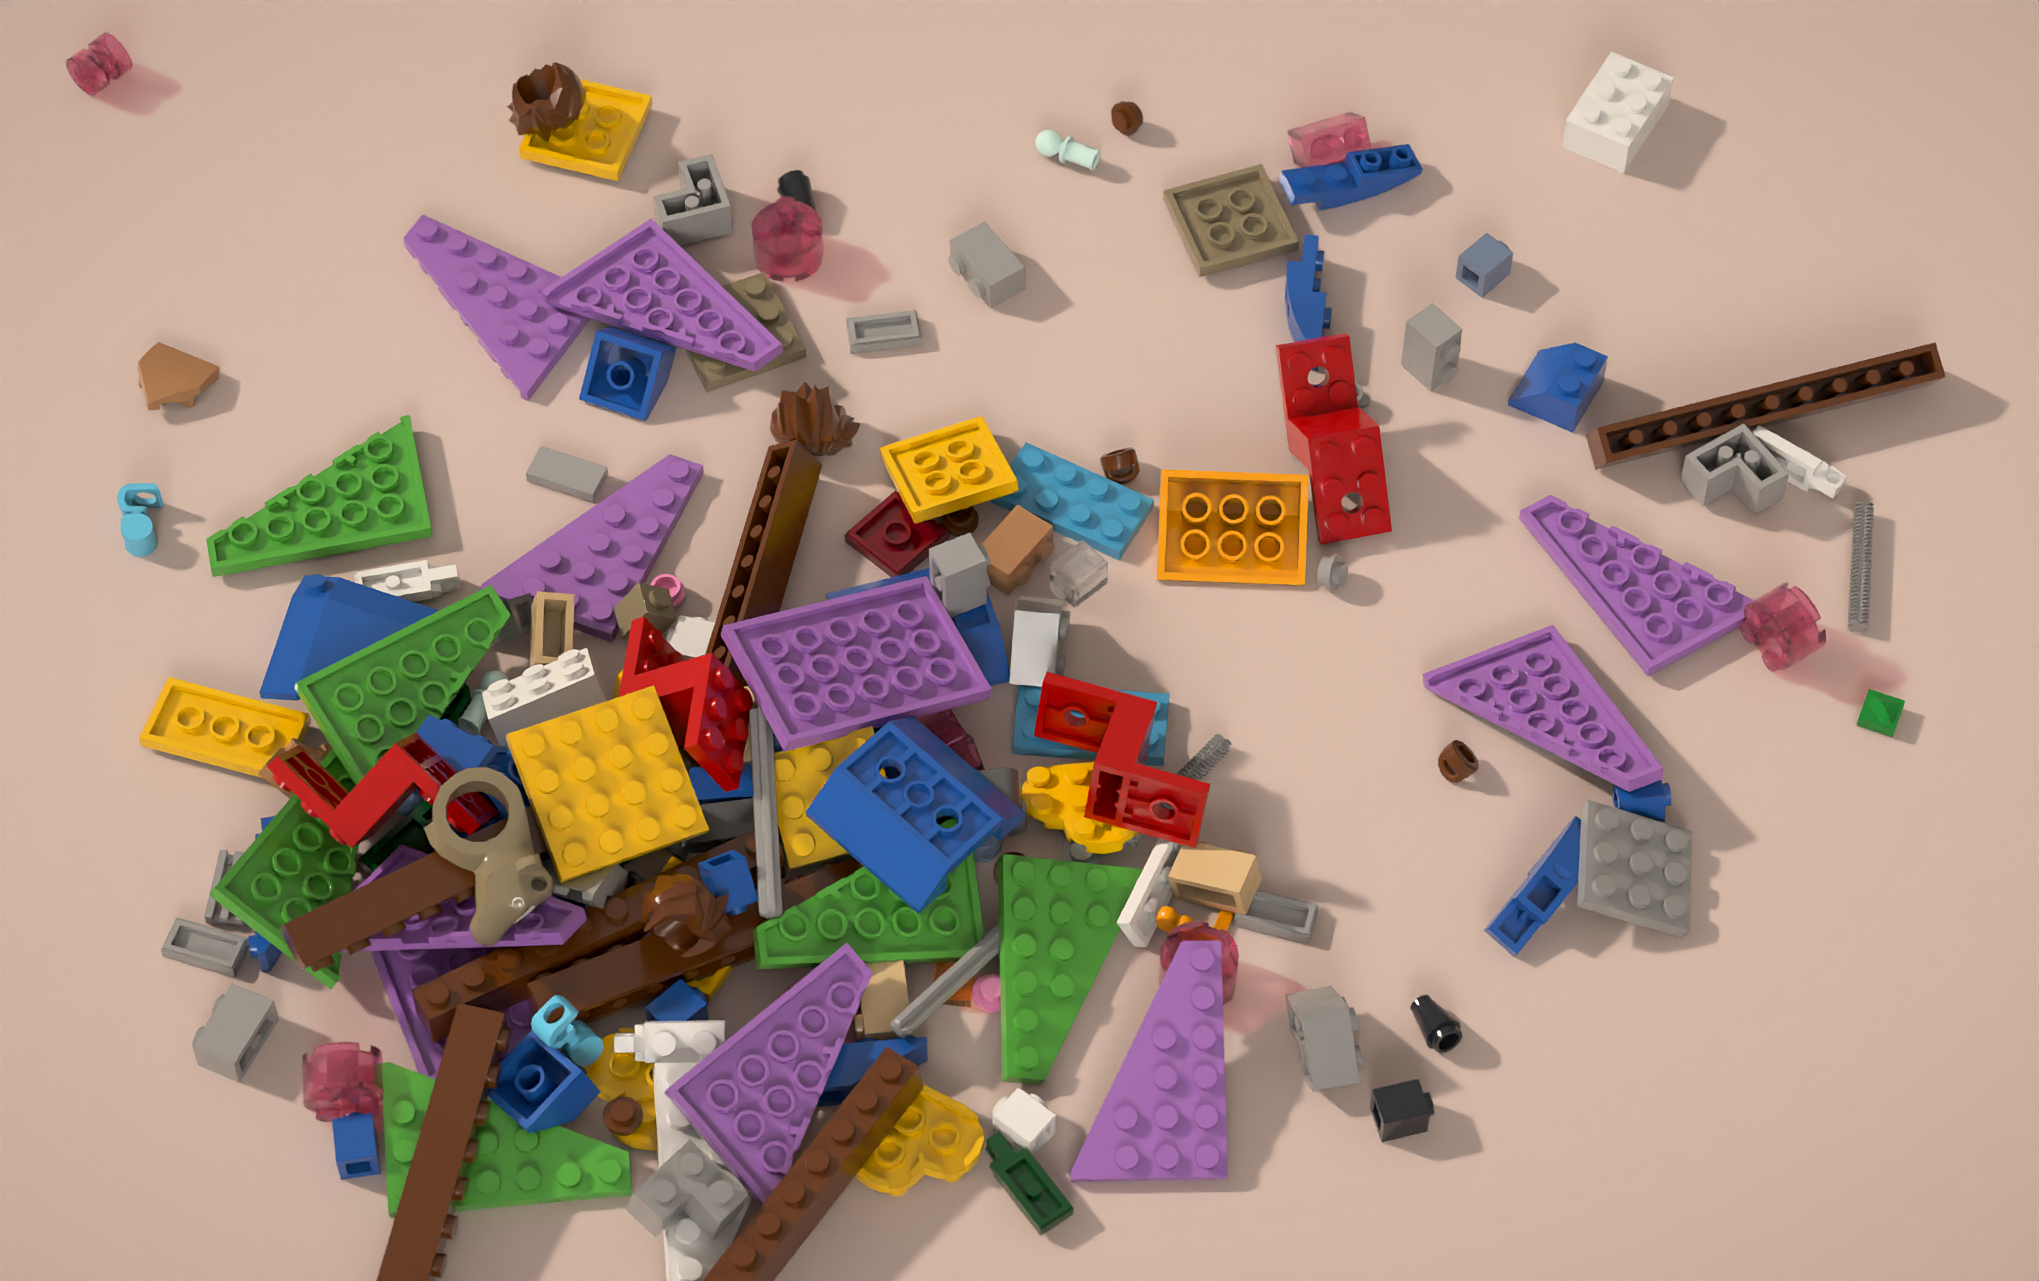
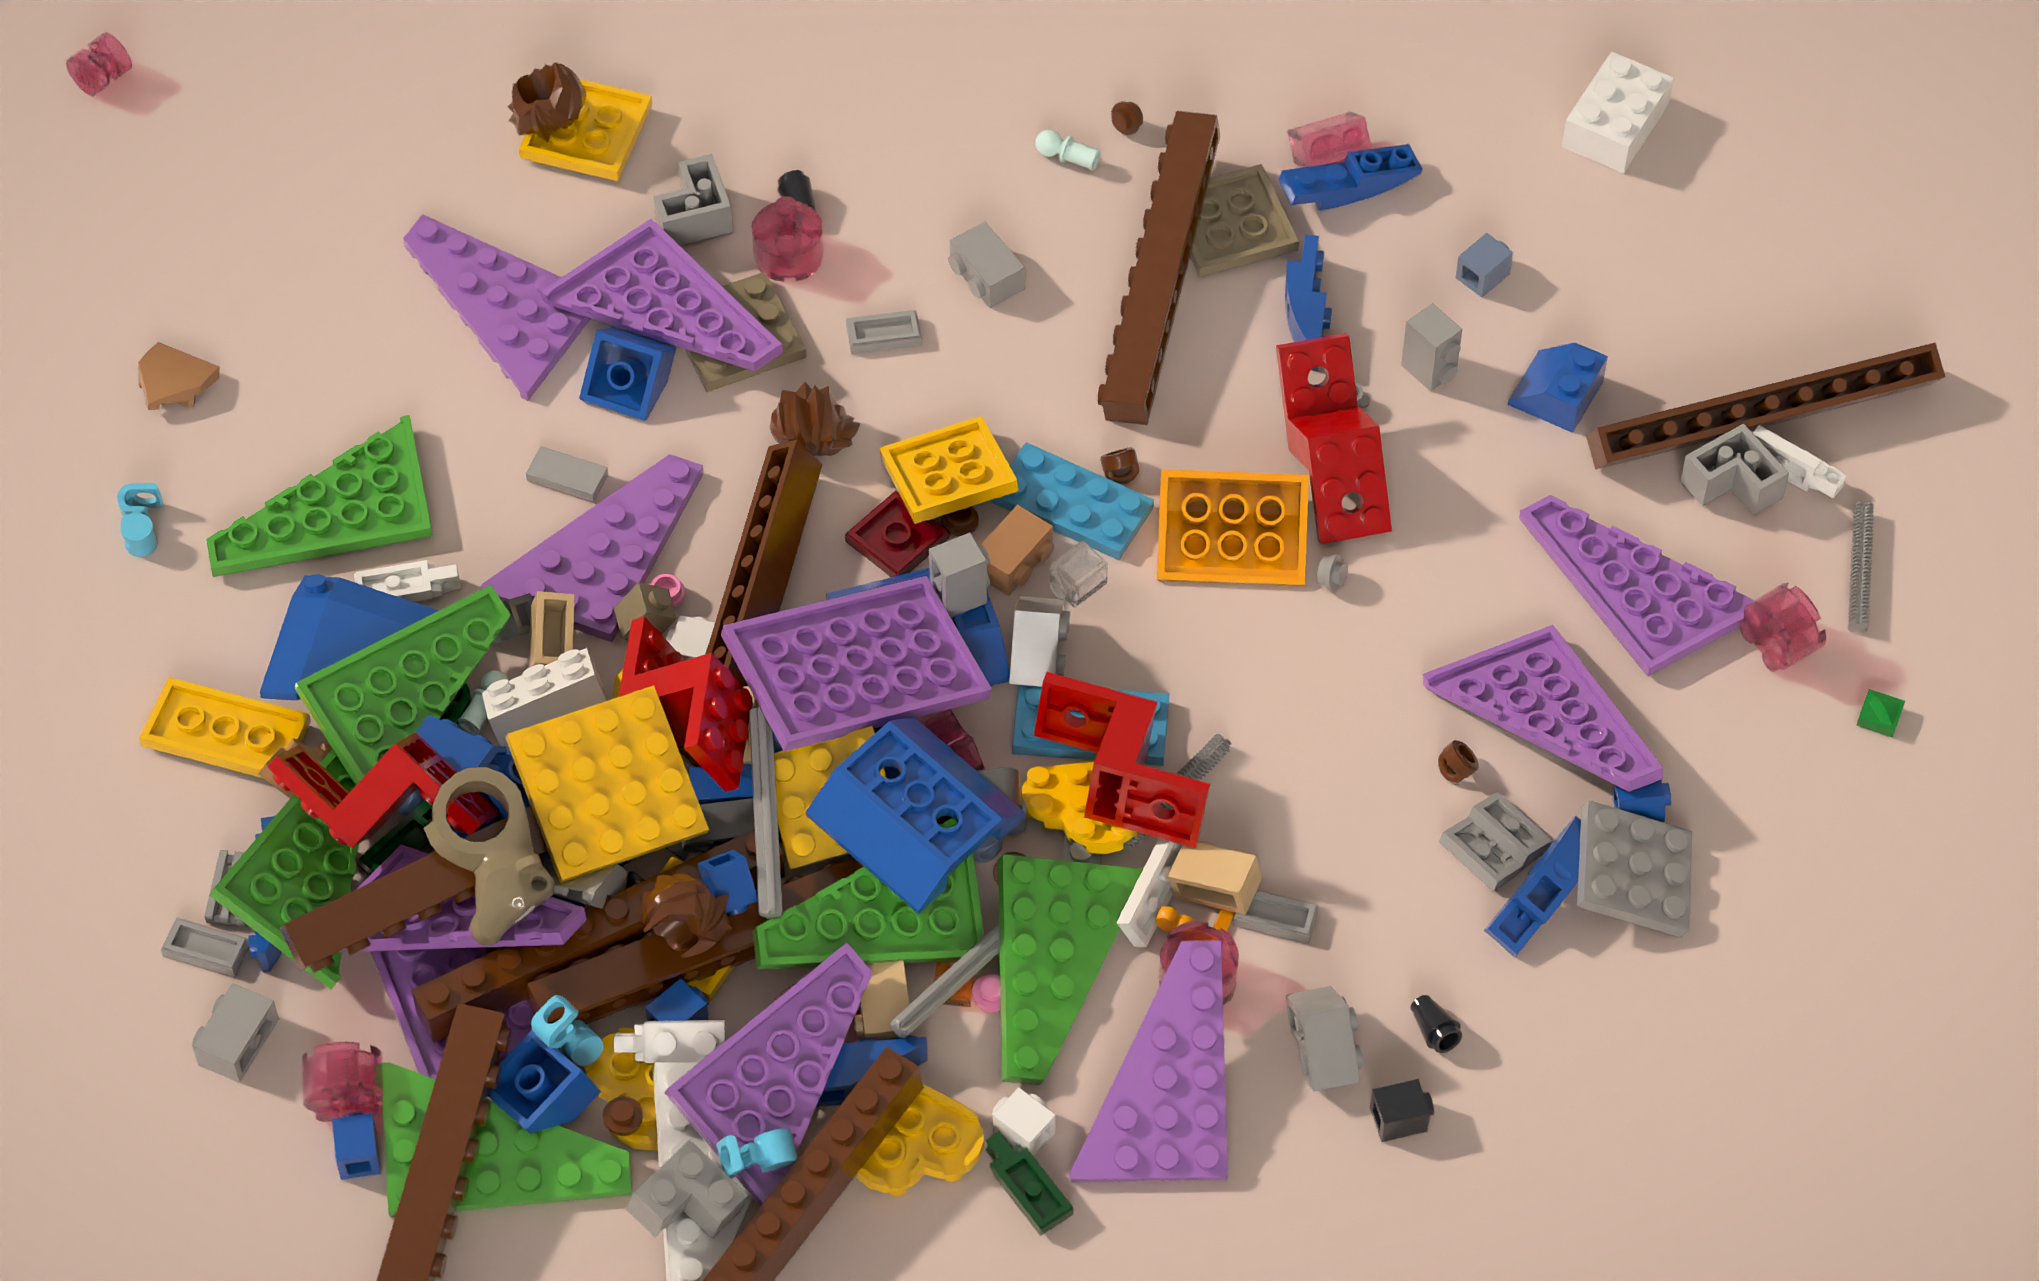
none -> medium azure leg [716,1128,798,1179]
none -> reddish brown brick [1097,111,1220,425]
none -> light grey slope [1439,792,1552,892]

